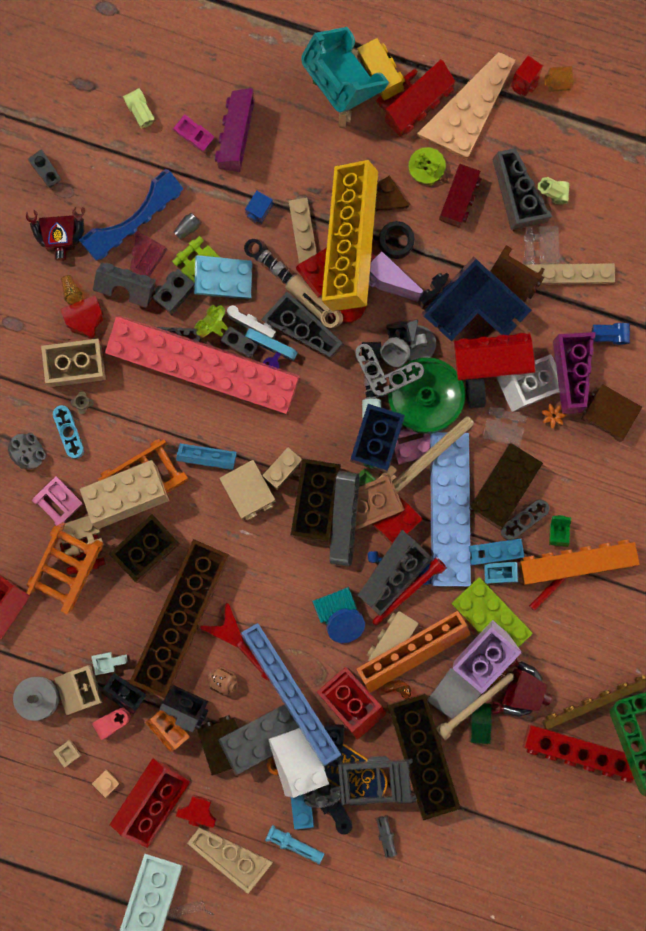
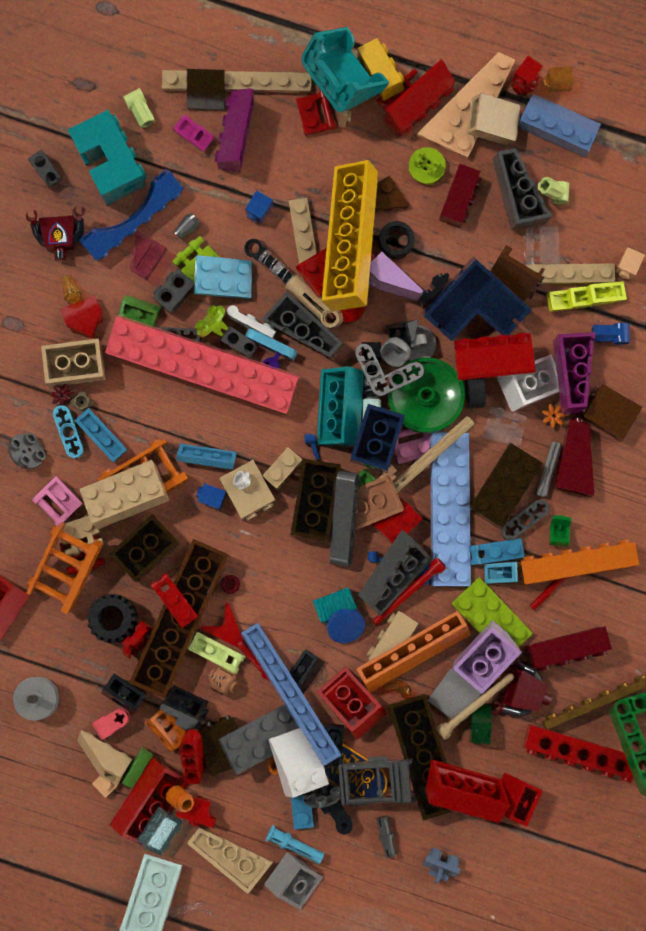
tan slope [54,665,104,715] -> none
tan plate [54,740,82,768] -> none
light aqua plate [92,652,128,675] -> none
dark grey arch [93,263,156,308] -> none
none -> dark red plant [49,384,74,406]
none -> teal piece [67,109,147,206]
none -> dark azure plate [75,408,128,463]
none -> tan slope [77,730,132,786]
none -> black tyre [87,594,138,643]
none -> bright green slope [118,295,162,327]
none -> bright green slope [121,746,153,789]
none -> red plate [122,621,153,659]
none -> clear light blue brick [137,807,183,856]
none -> red plate [150,572,198,628]
none -> tan plate [162,70,311,93]
none -> orange brick [166,786,194,812]
none -> red beam [179,729,206,785]
none -> dark brown slope [187,69,225,110]
none -> yellowish green plate [188,632,246,674]
none -> blue brick [196,483,227,511]
none -> dark red plate [221,575,240,594]
none -> white plate [233,471,251,490]
none -> light grey slope [264,852,323,909]
none -> black slope [289,649,325,694]
none -> red plate [296,91,337,136]
none -> blue hand [305,434,320,460]
none -> teal slope [316,367,364,447]
none -> sand blue hips [422,848,461,884]
none -> red slope [426,760,510,823]
none -> tan brick [467,93,521,145]
none -> red slope [501,772,543,827]
none -> medium blue slope [517,94,601,158]
none -> dark red brick [525,626,612,672]
none -> light grey axle [536,442,562,497]
none -> neon yellow slope [546,281,627,312]
none -> dark red slope [553,418,595,497]
none -> light nougat brick [615,247,645,280]

